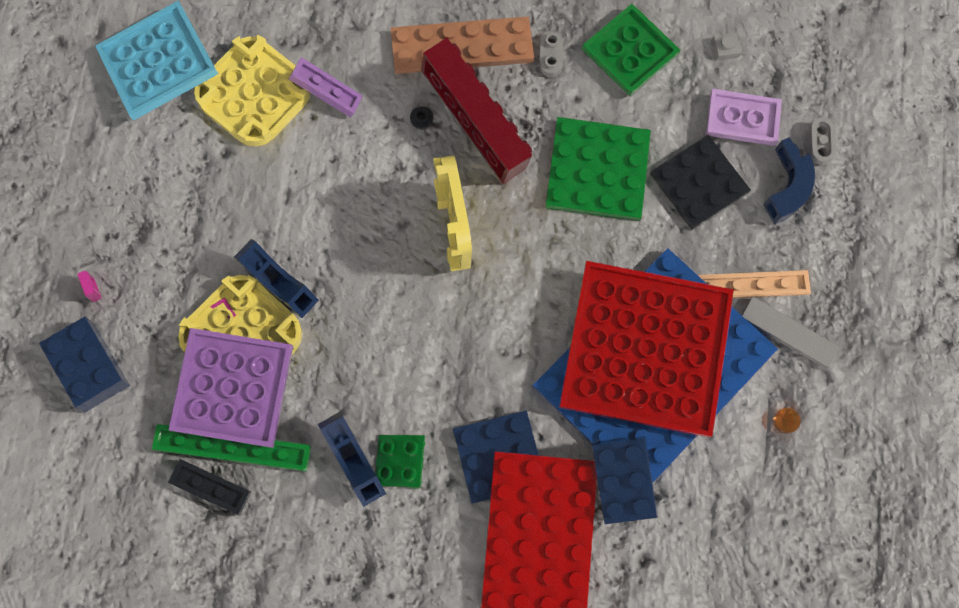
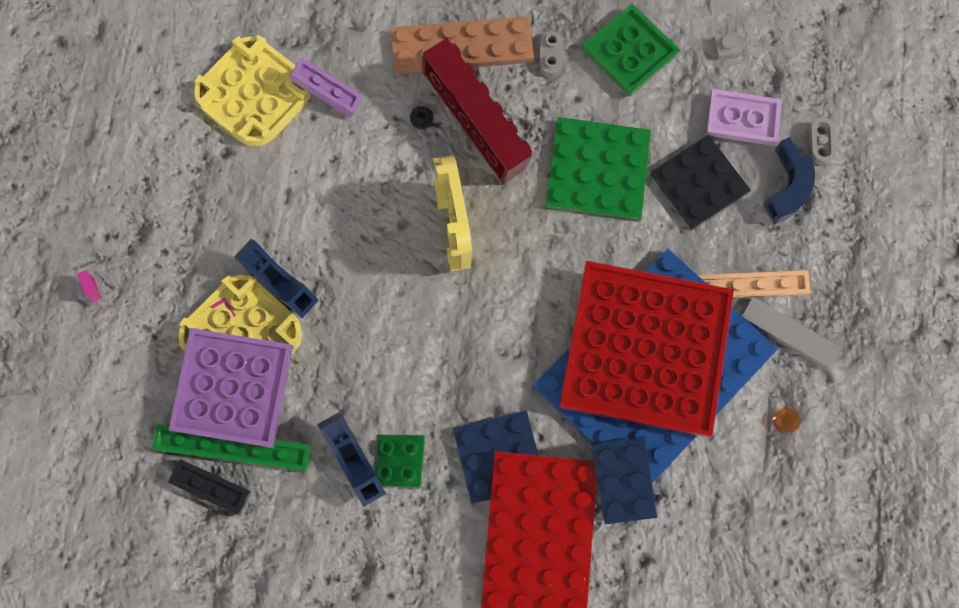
dark blue brick [39,316,130,412] -> none
medium azure plate [95,0,218,121] -> none

